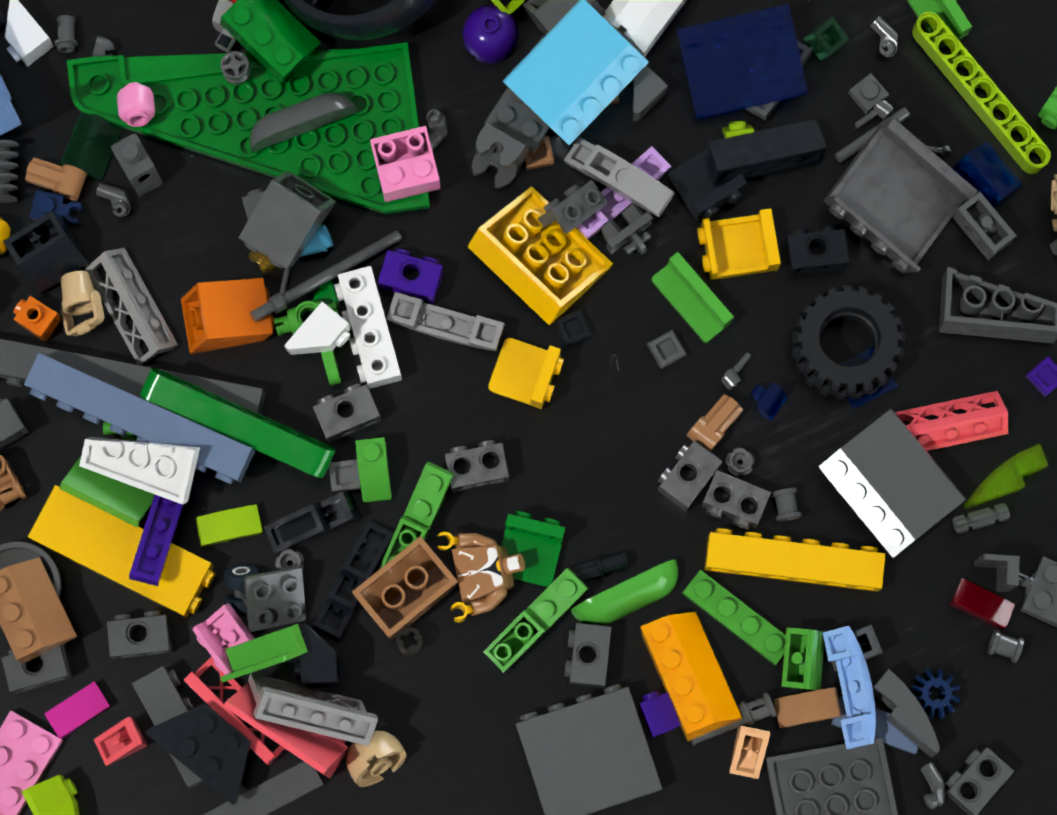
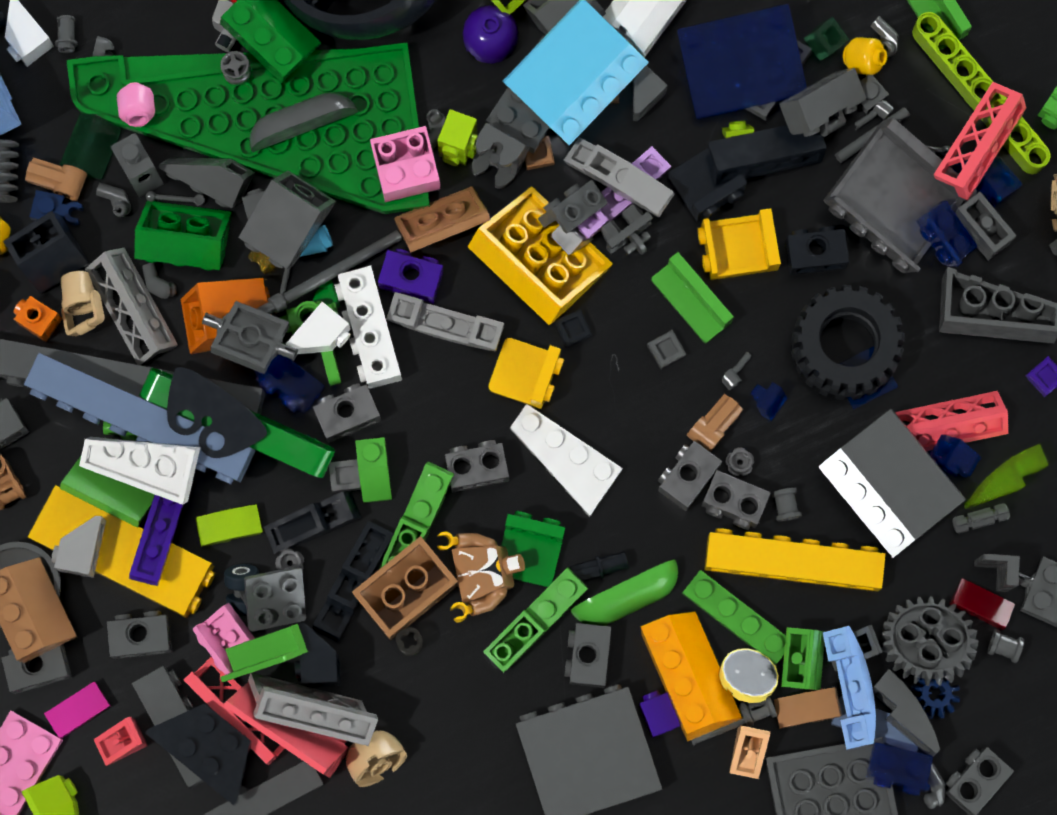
none -> light grey slope [51,515,106,578]
none -> green slope [134,201,232,270]
none -> dark grey arm [142,263,177,299]
none -> dark grey hinge [145,191,205,207]
none -> dark grey slope [158,157,255,209]
none -> black piece [167,367,267,458]
none -> dark grey plate [202,301,298,374]
none -> clear blue bracket [254,354,325,414]
none -> medium nougat tile [394,186,491,253]
none -> lime brick [437,109,478,166]
none -> white wing [510,404,623,517]
none -> flat silver slope [551,225,593,255]
none -> tile [719,648,779,703]
none -> dark grey piece [779,68,866,137]
none -> yellow head [843,37,887,75]
none -> clear blue bracket [866,742,933,796]
none -> dark grey gear [881,596,979,686]
none -> clear blue bracket [916,200,978,267]
none -> clear blue brick [930,434,981,477]
none -> coral fence [933,82,1027,201]

